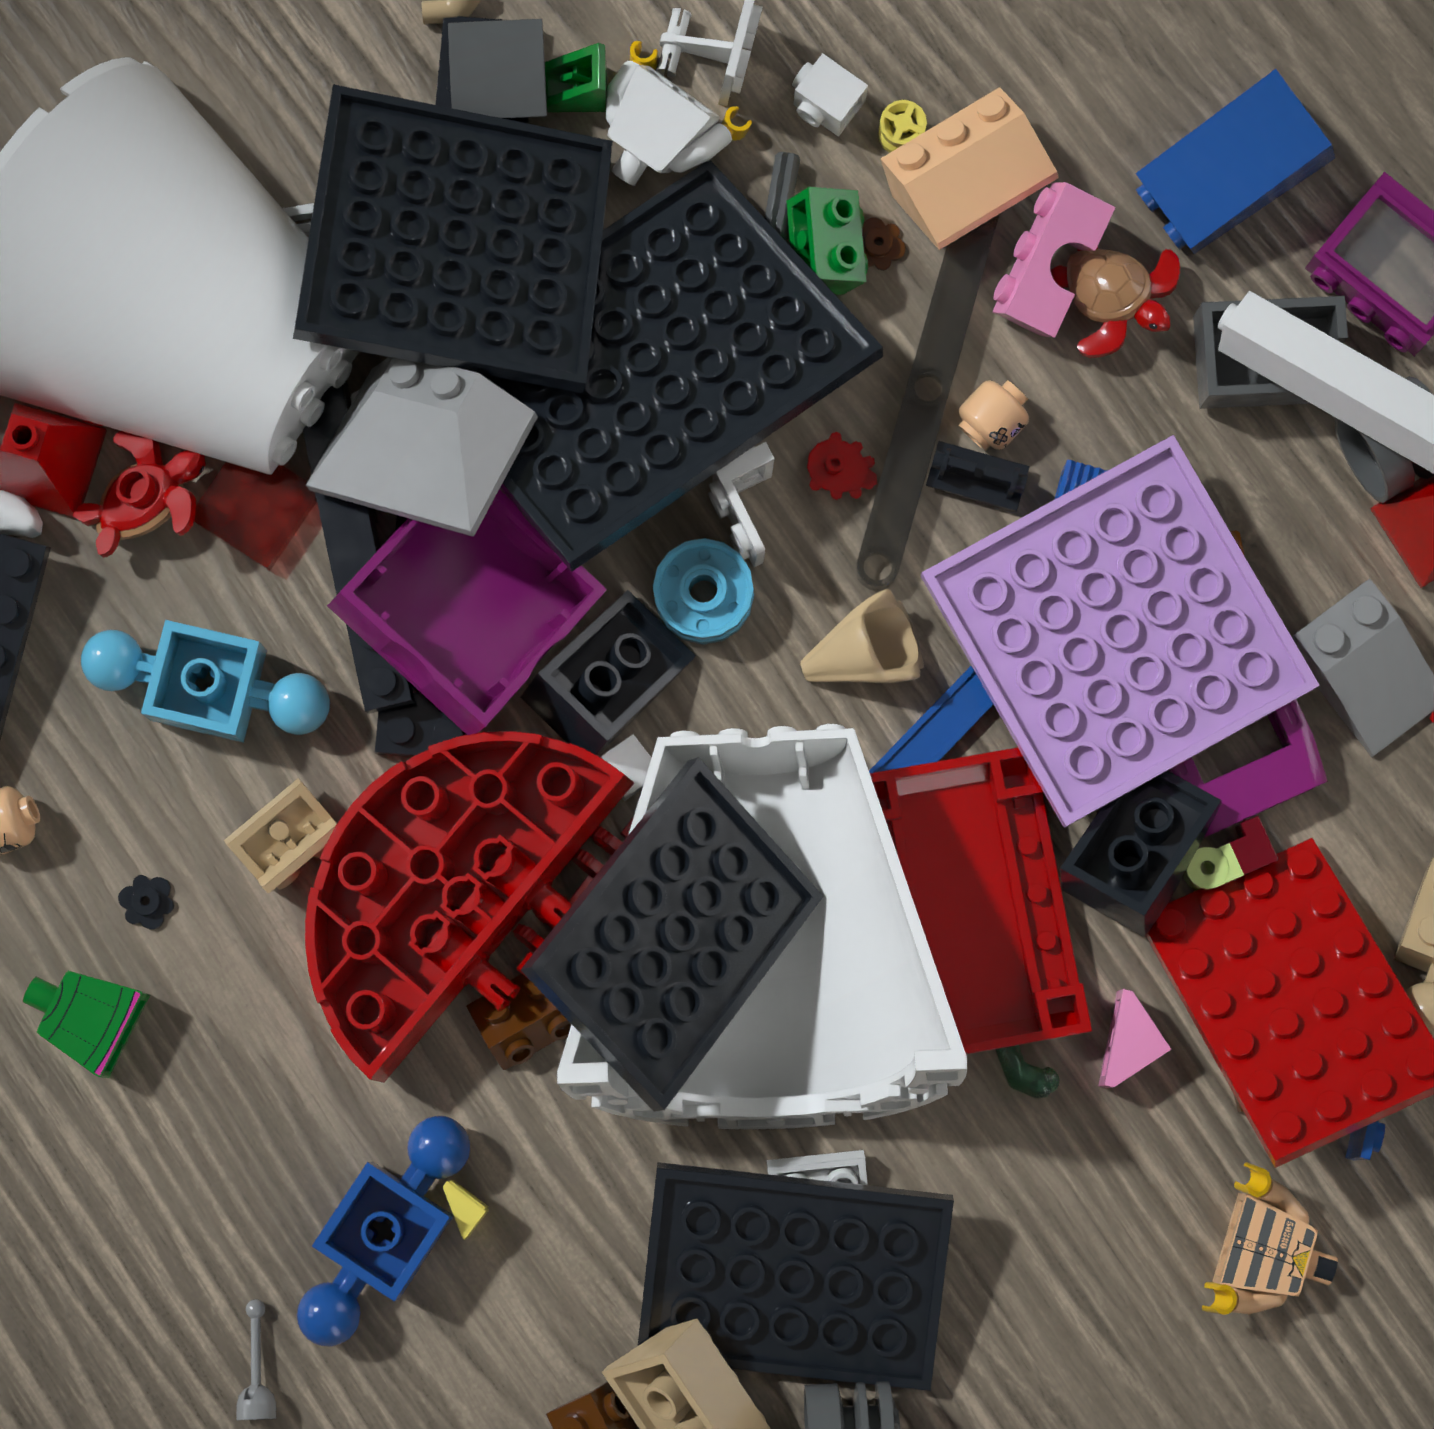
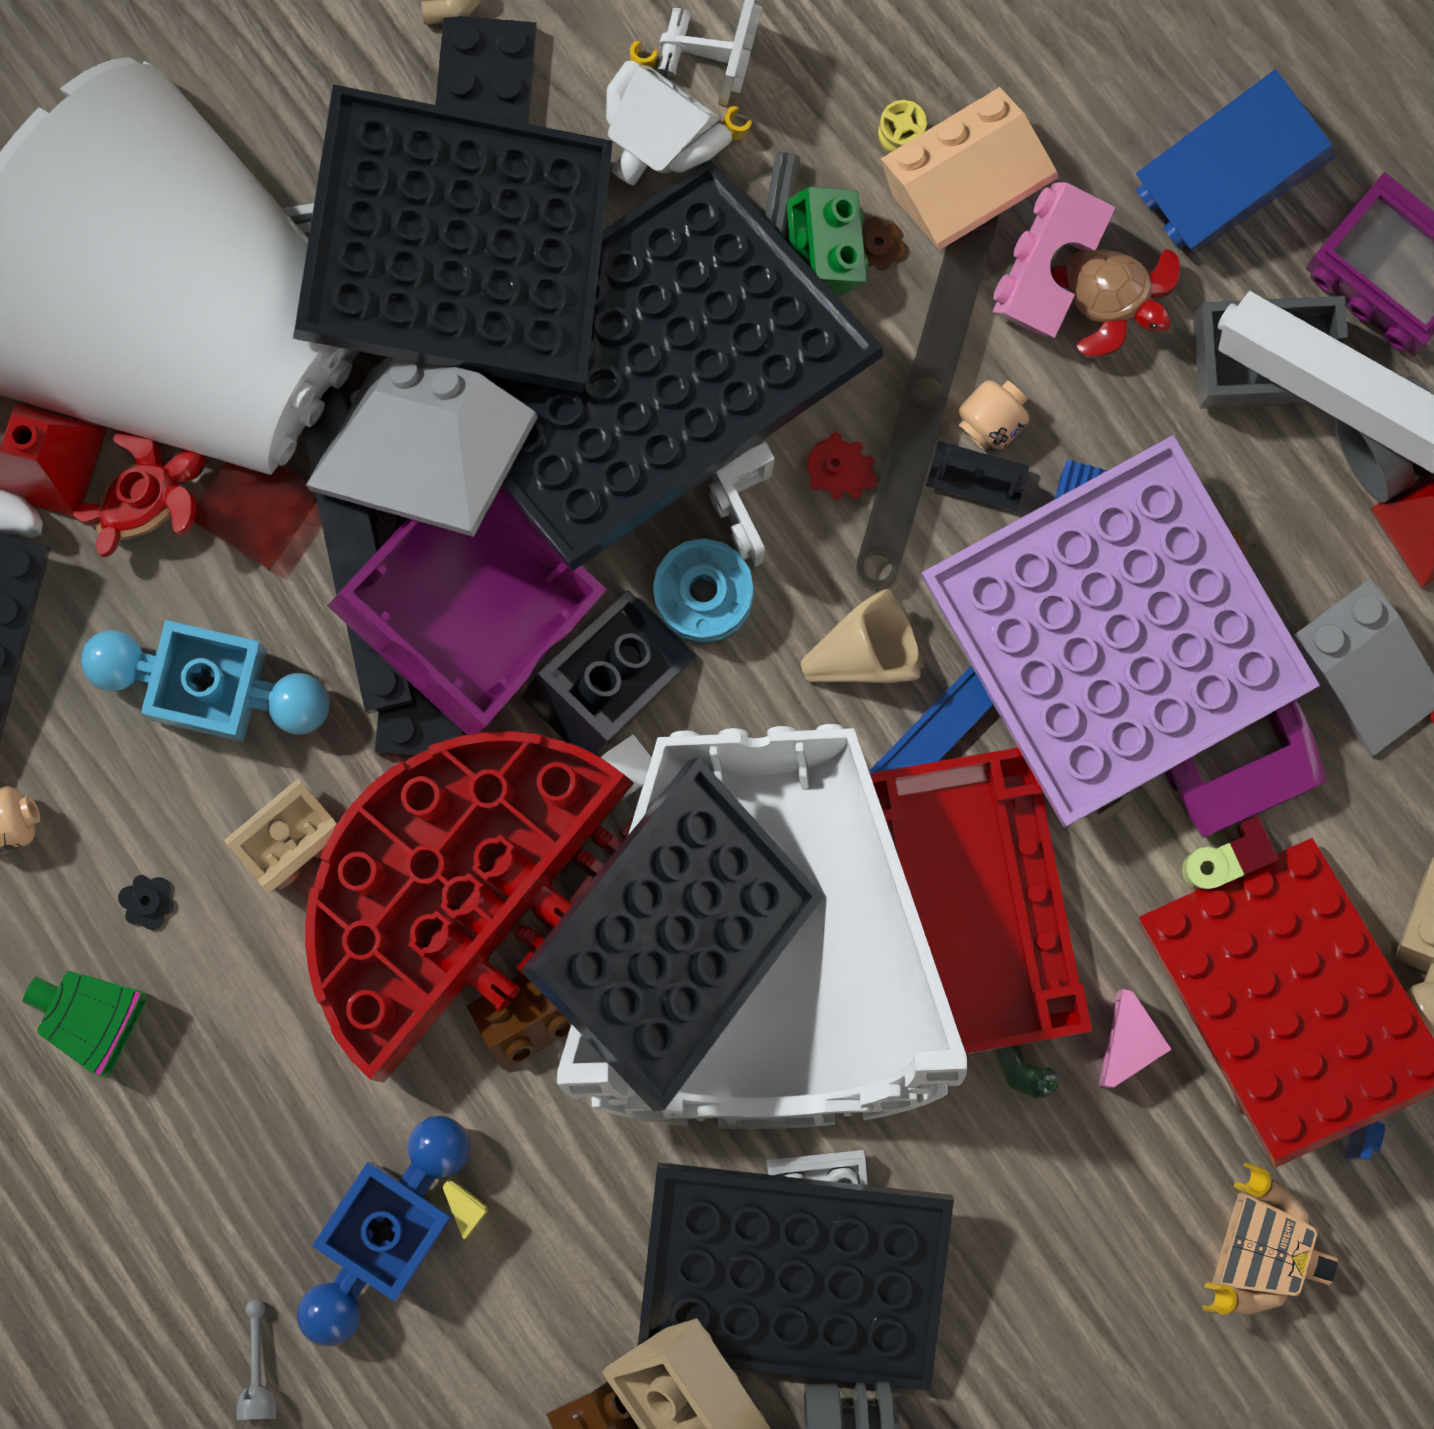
dark grey slope [448,19,547,118] -> none
green slope [545,43,607,113] -> none
white brick [792,53,868,137] -> none
black slope [1060,771,1222,937] -> none

